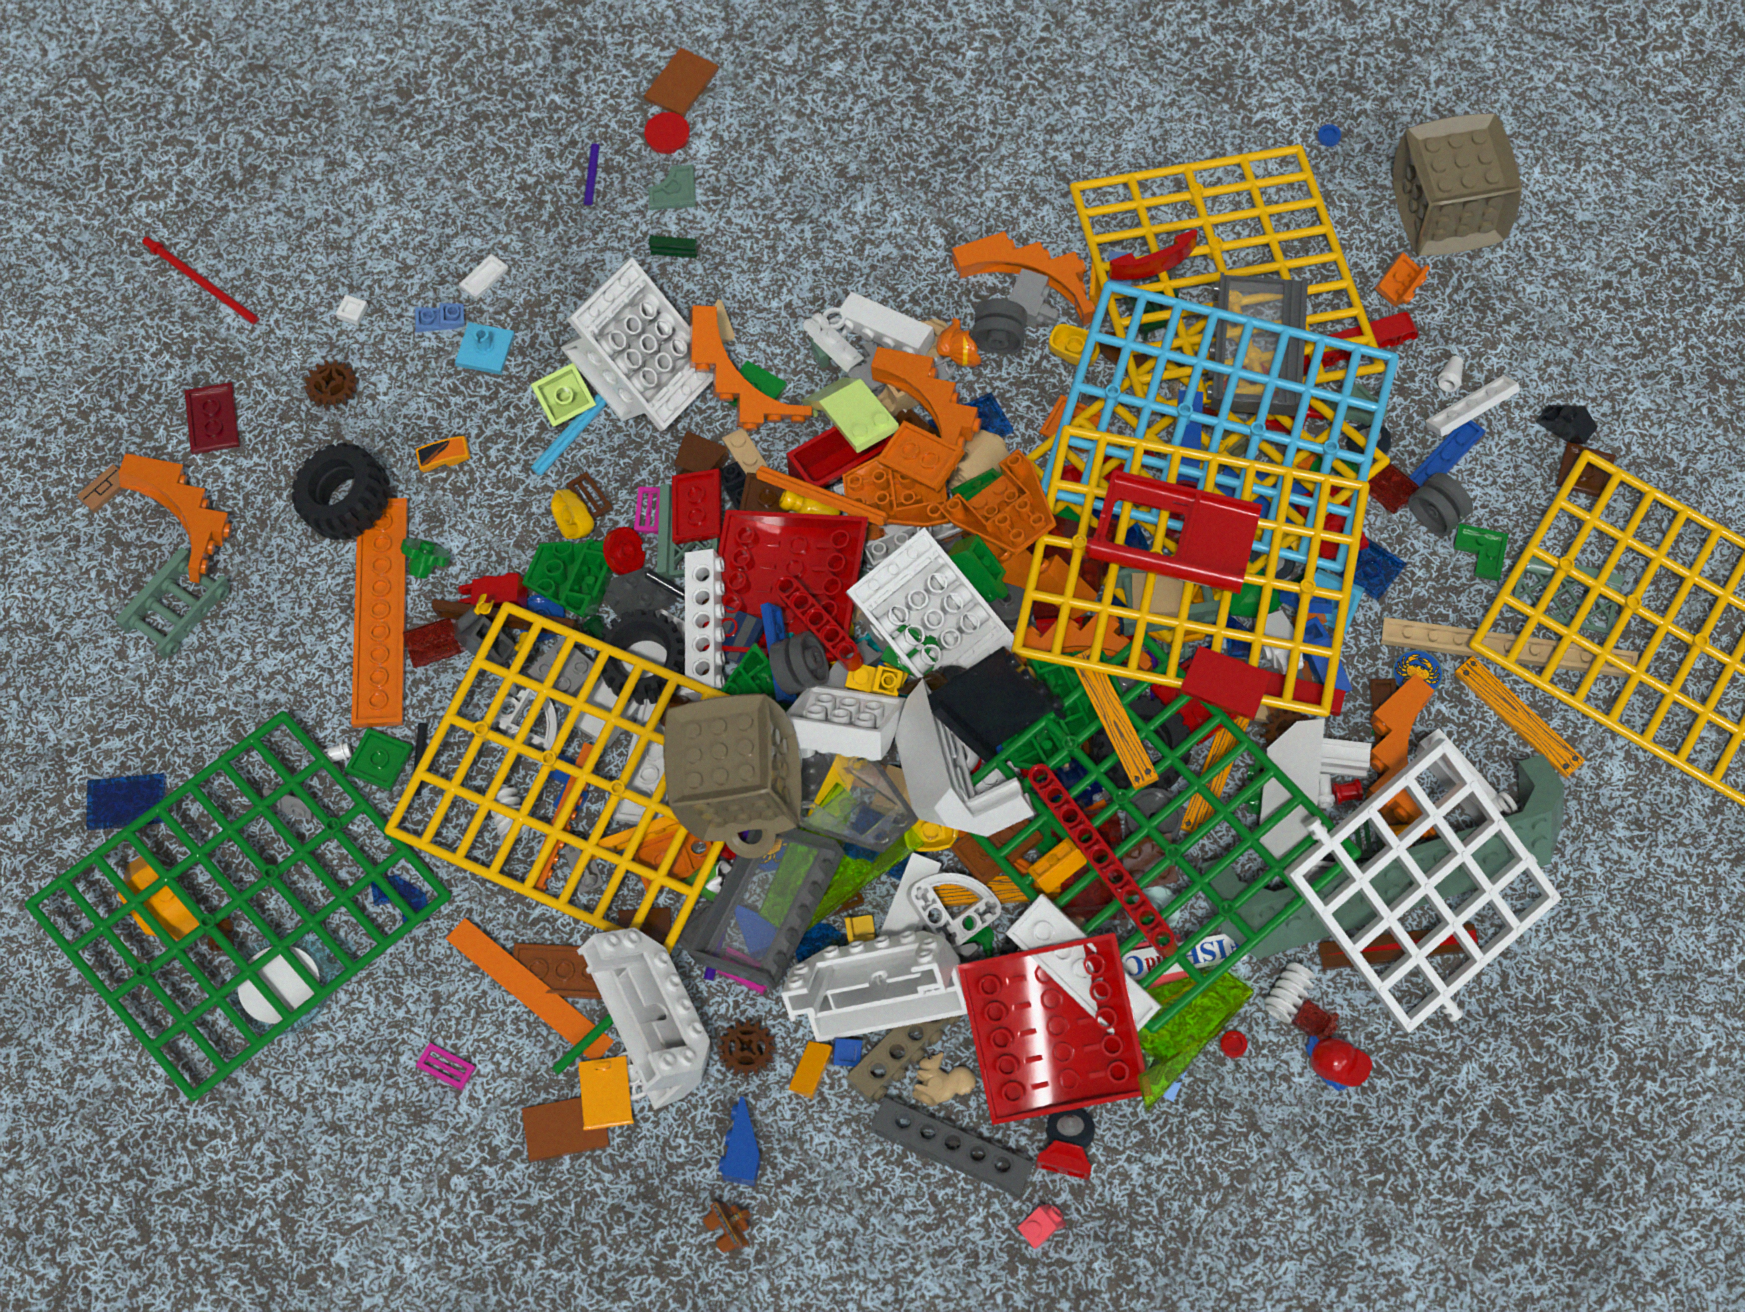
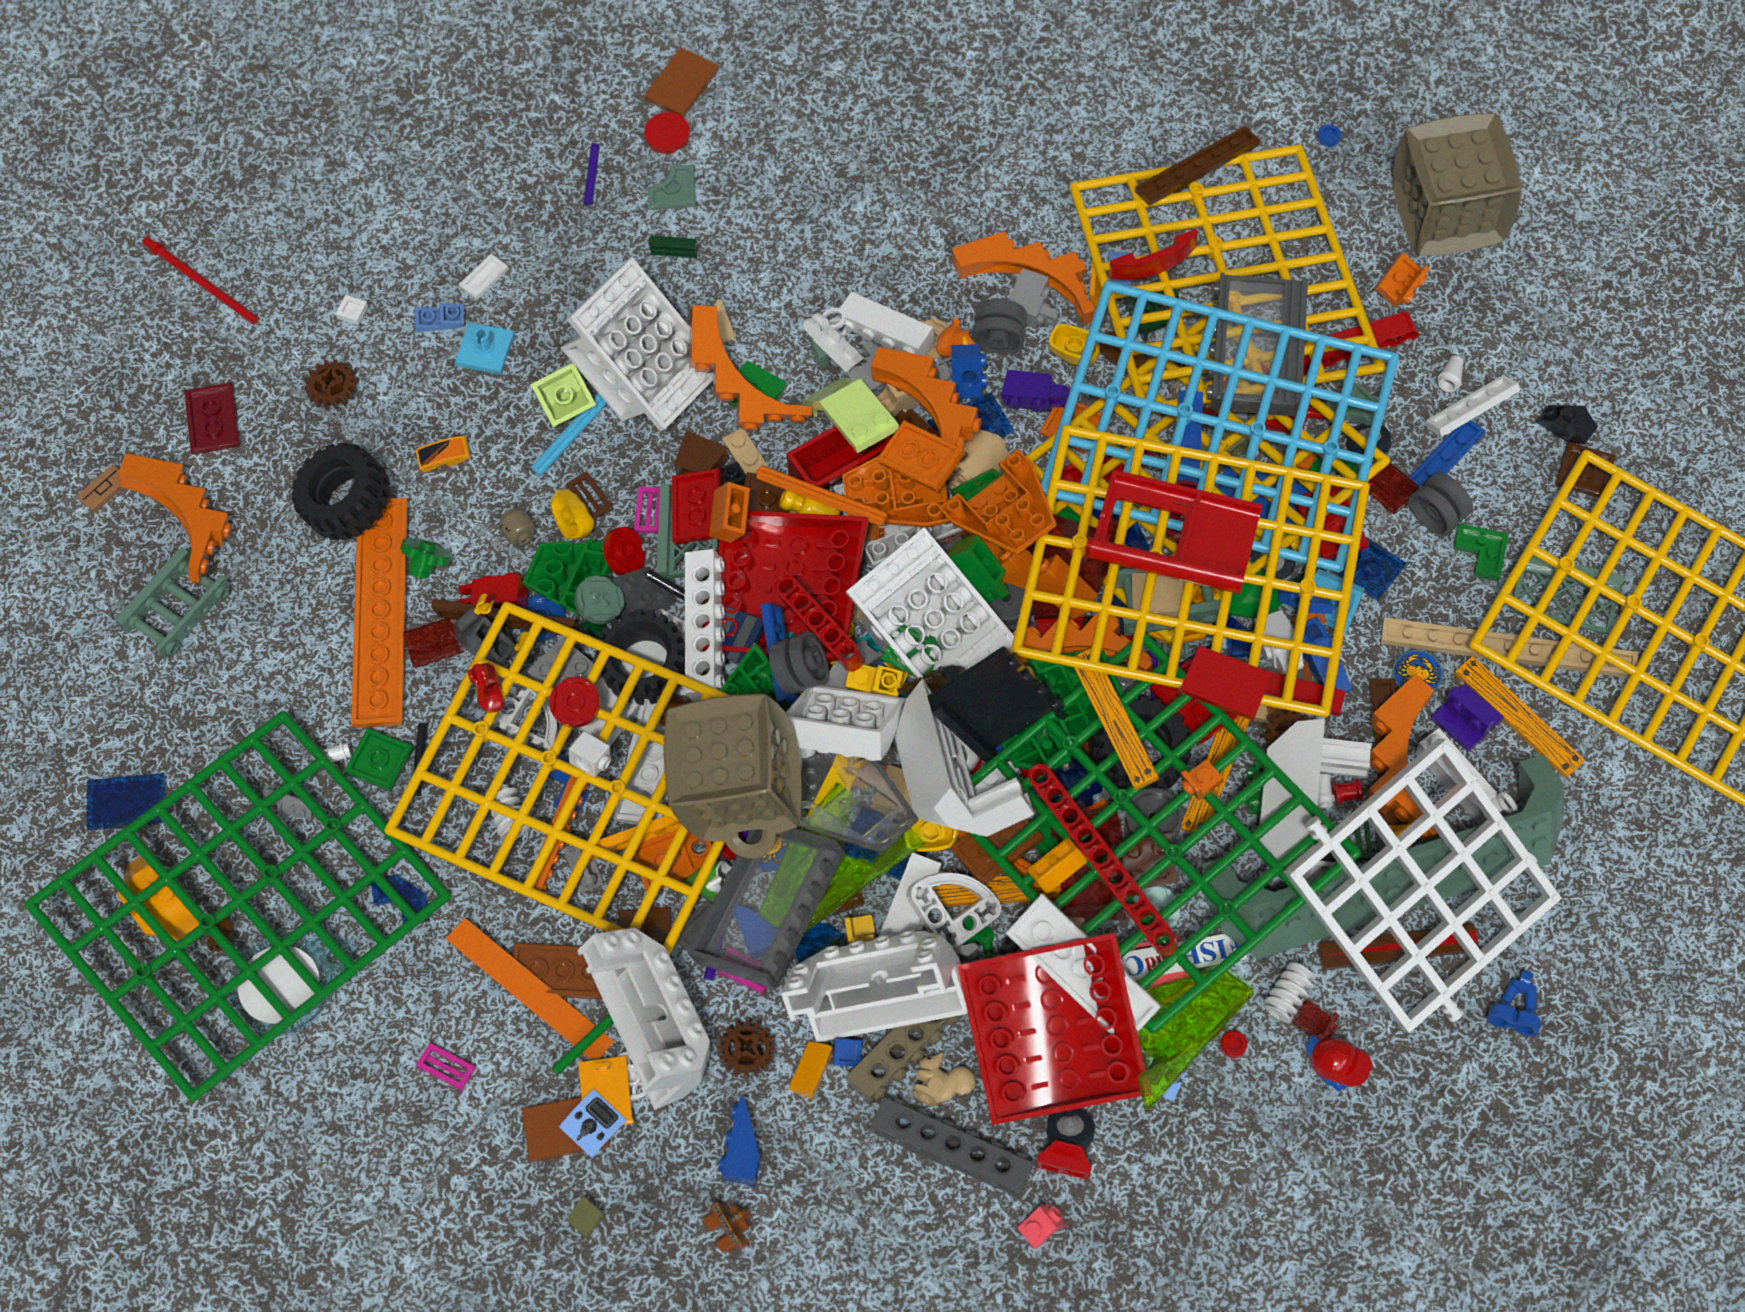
none -> red piece [467,663,505,713]
none -> dark tan head [499,508,536,546]
none -> red tile [549,677,601,728]
none -> light blue sticker [559,1089,627,1158]
none -> olive slope [566,1196,605,1238]
none -> white brick [569,731,611,778]
none -> sand green tile [574,575,624,624]
none -> orange brick [709,482,750,543]
none -> blue brick [951,344,987,399]
none -> dark purple hinge [1001,369,1070,412]
none -> reddish brown tile [1135,126,1260,206]
none -> orange bracket [1181,759,1224,800]
none -> dark purple bracket [1430,684,1504,753]
none -> blue piece [1487,970,1541,1037]

